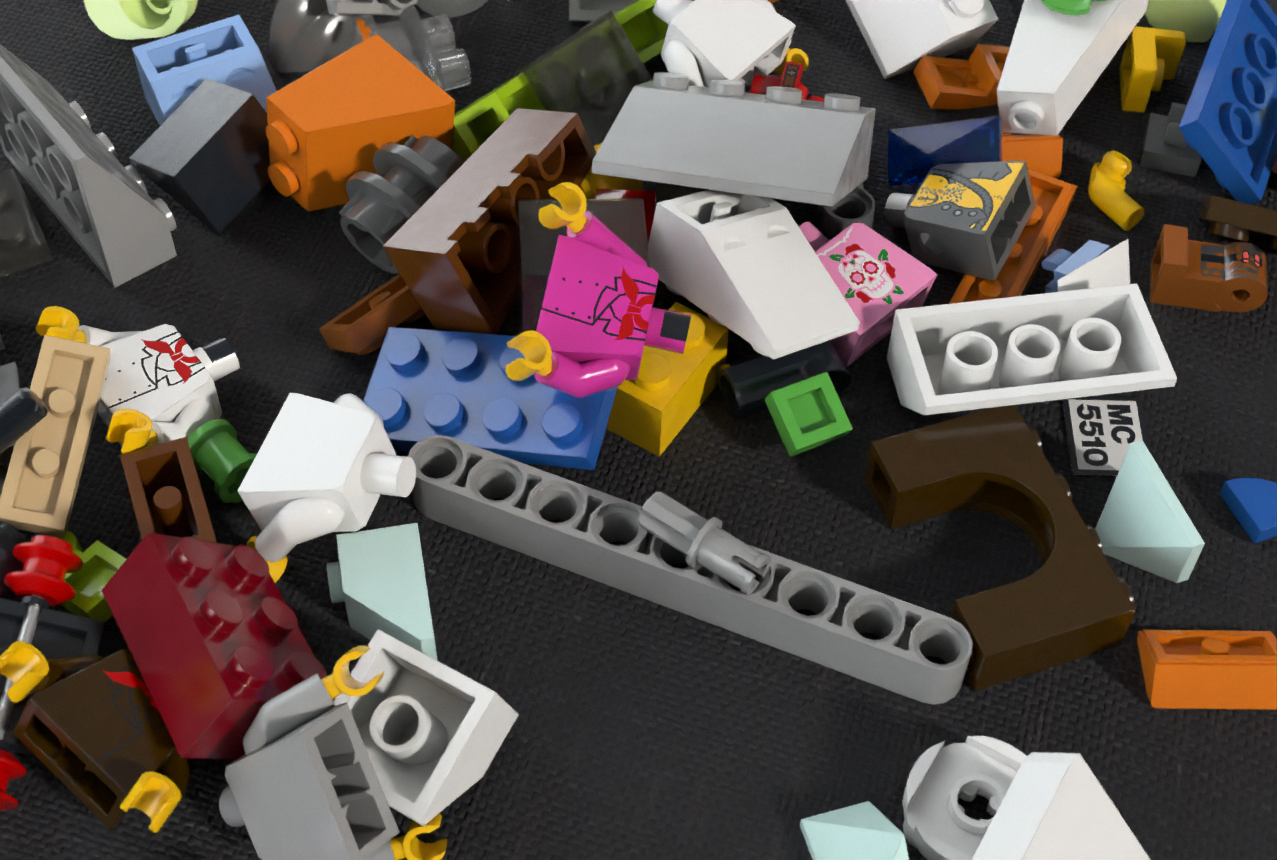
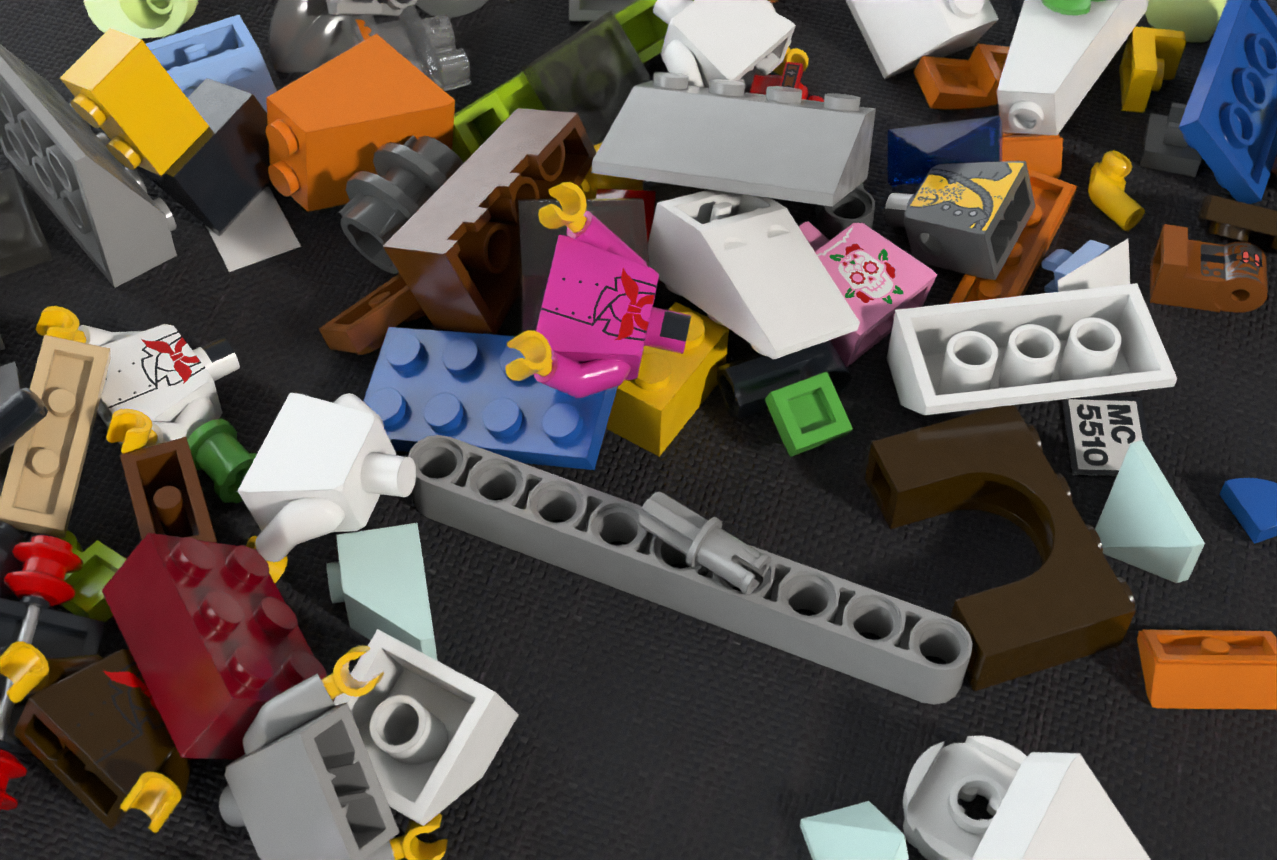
none -> yellow brick [60,28,209,176]
none -> white sticker [206,186,301,272]

